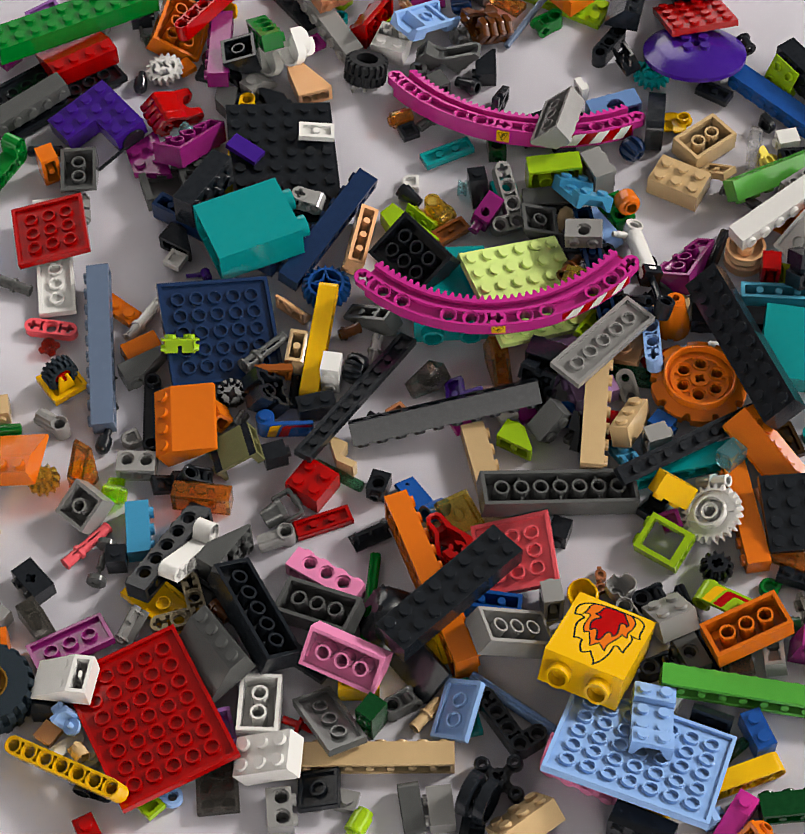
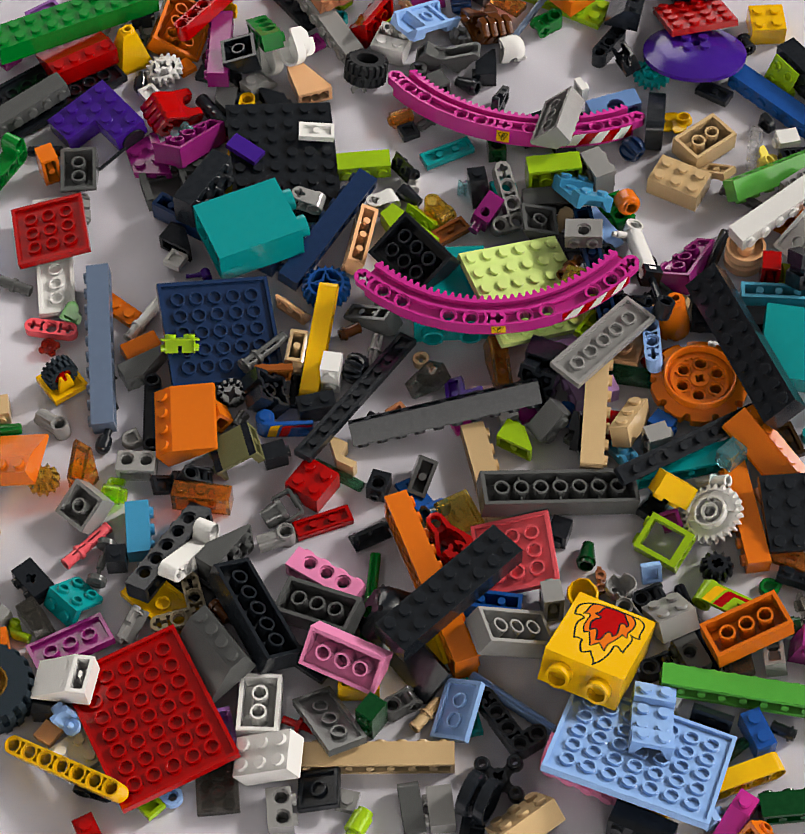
tan hose [67,741,91,764] -> none
light grey plate [615,368,641,403] -> none
none -> lime arm [8,618,32,644]
none -> teal bracket [43,577,103,627]
none -> bright green tile [59,301,82,325]
none -> yellow slope [113,24,152,75]
none -> white plate [137,83,159,102]
none -> black axle [195,94,228,137]
none -> lime brick [336,149,391,181]
none -> white piece [366,188,401,217]
none -> black hinge [391,151,420,183]
none -> dark grey slope [407,455,439,498]
none -> tan bush [412,351,430,370]
none -> white helmet [498,34,527,64]
none -> dark green cone [576,541,596,571]
none -> light blue tile [640,560,663,585]
none -> yellow brick [746,4,787,45]
none -> black pin [770,720,798,742]

